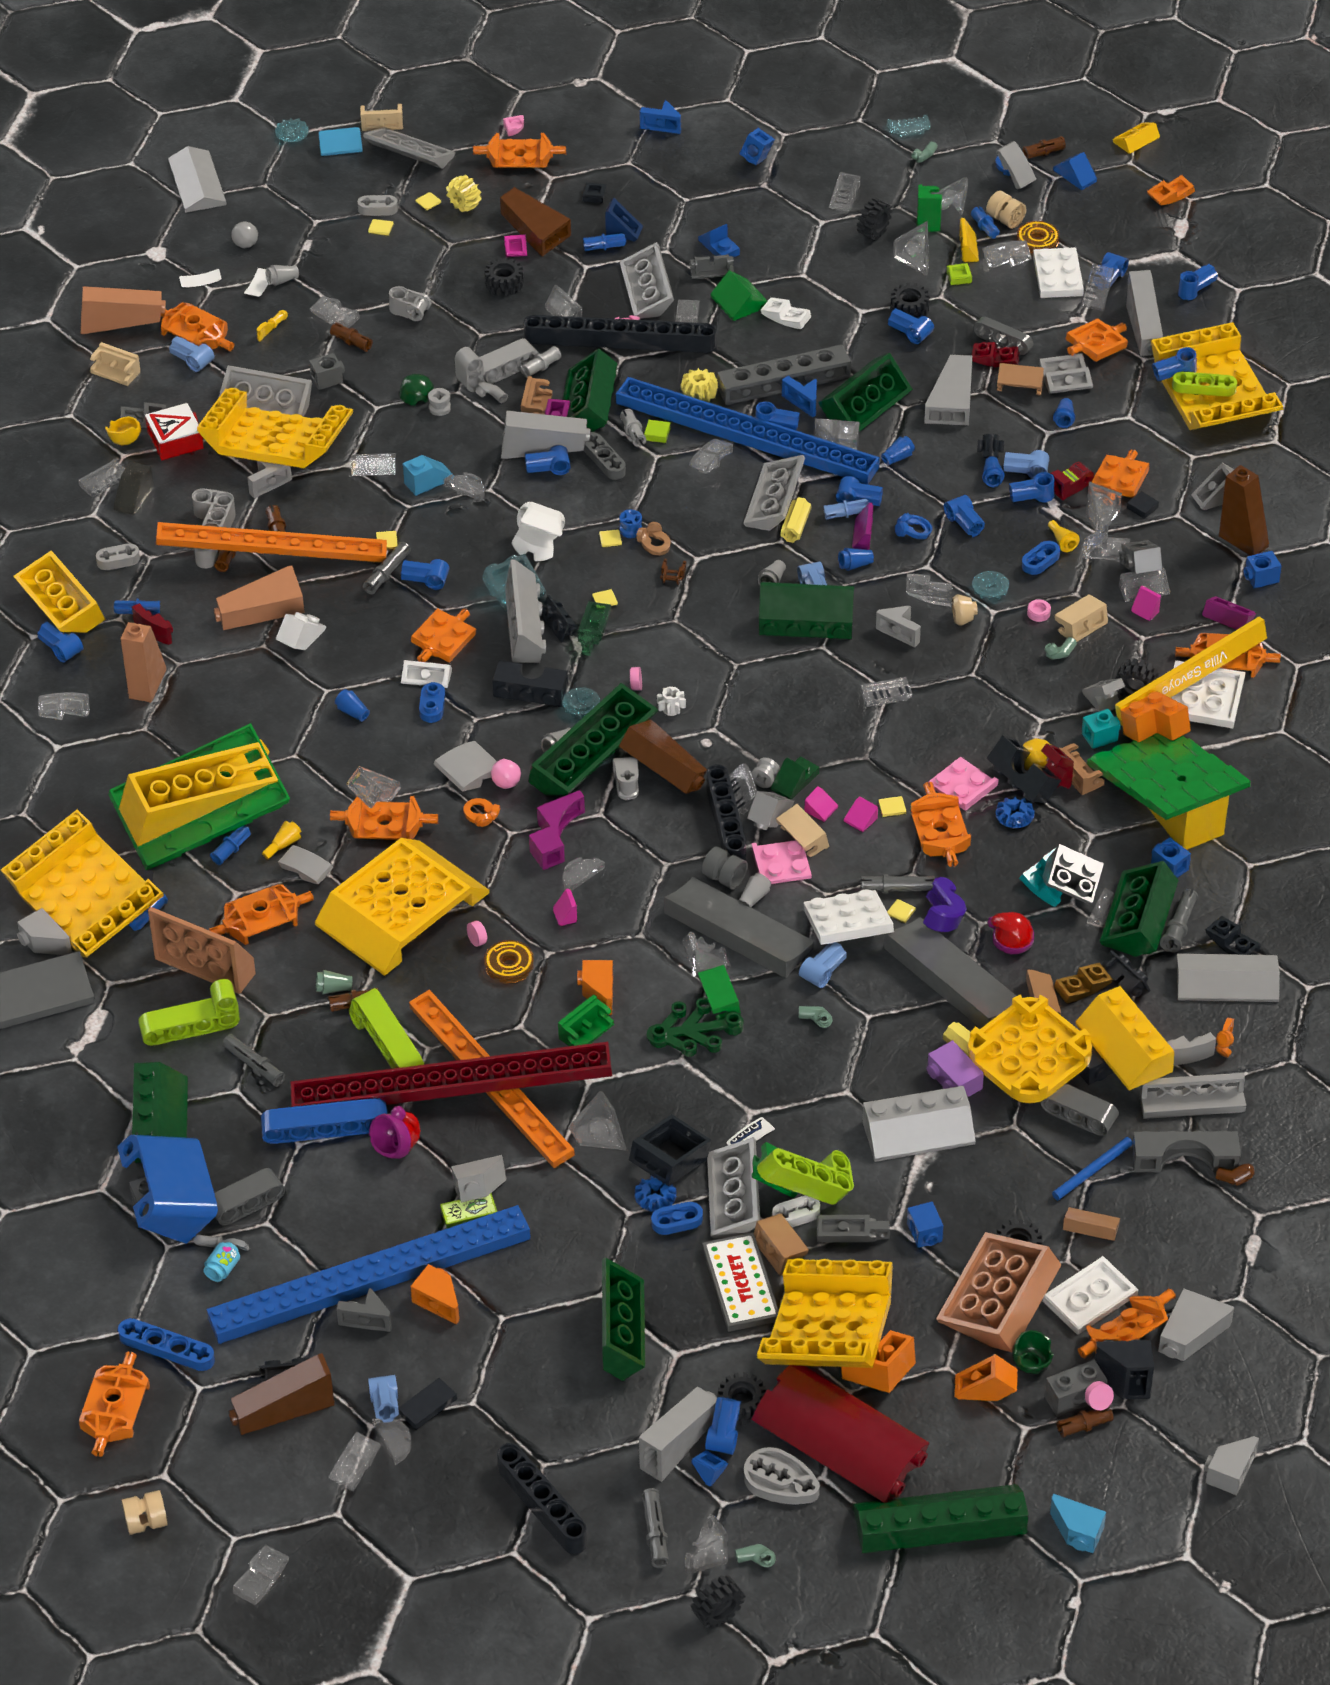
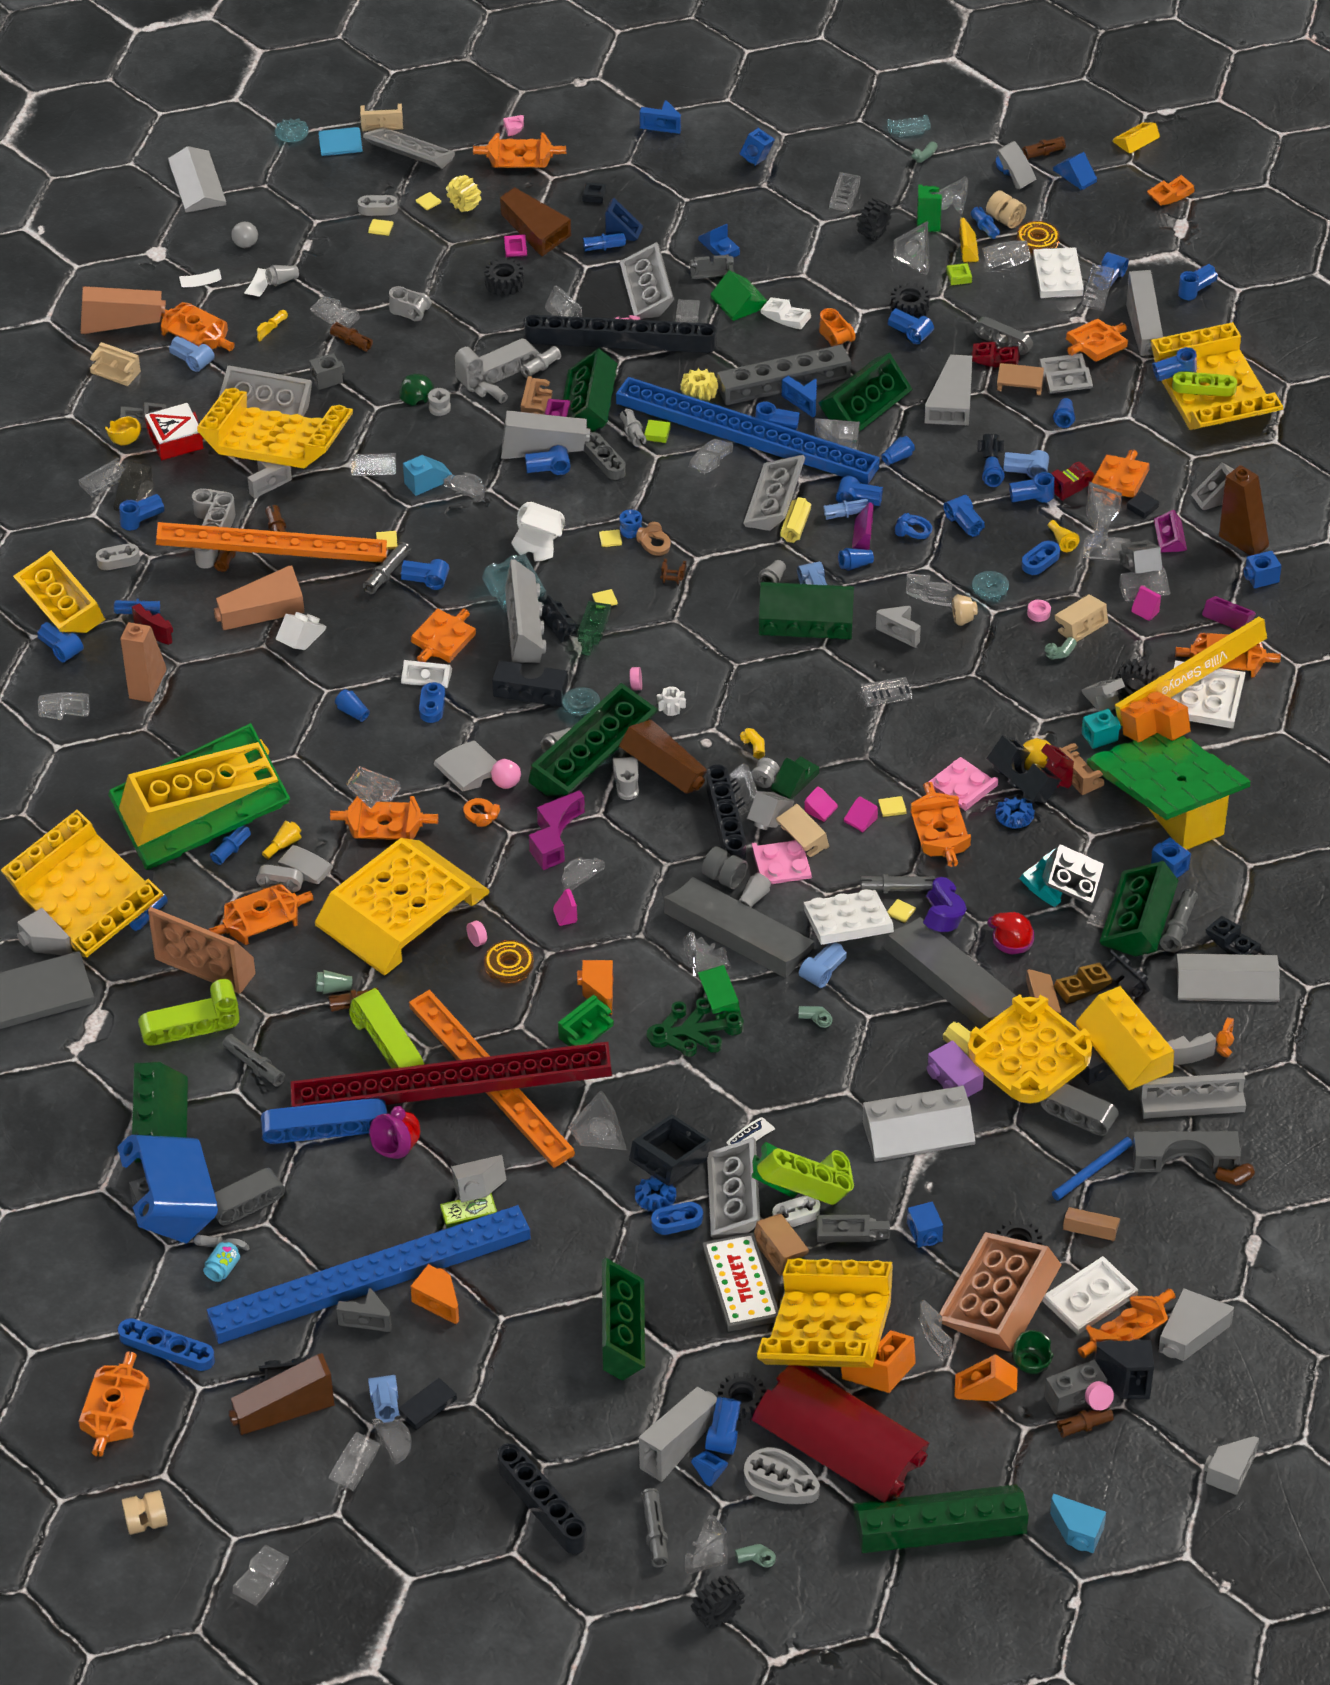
none -> blue piece [119,494,164,530]
none -> light grey beam [256,865,304,892]
none -> yellow arm [740,728,765,759]
none -> orange piece [819,308,856,347]
none -> clear slope [919,1300,952,1360]
none -> magenta slope [1154,510,1187,552]

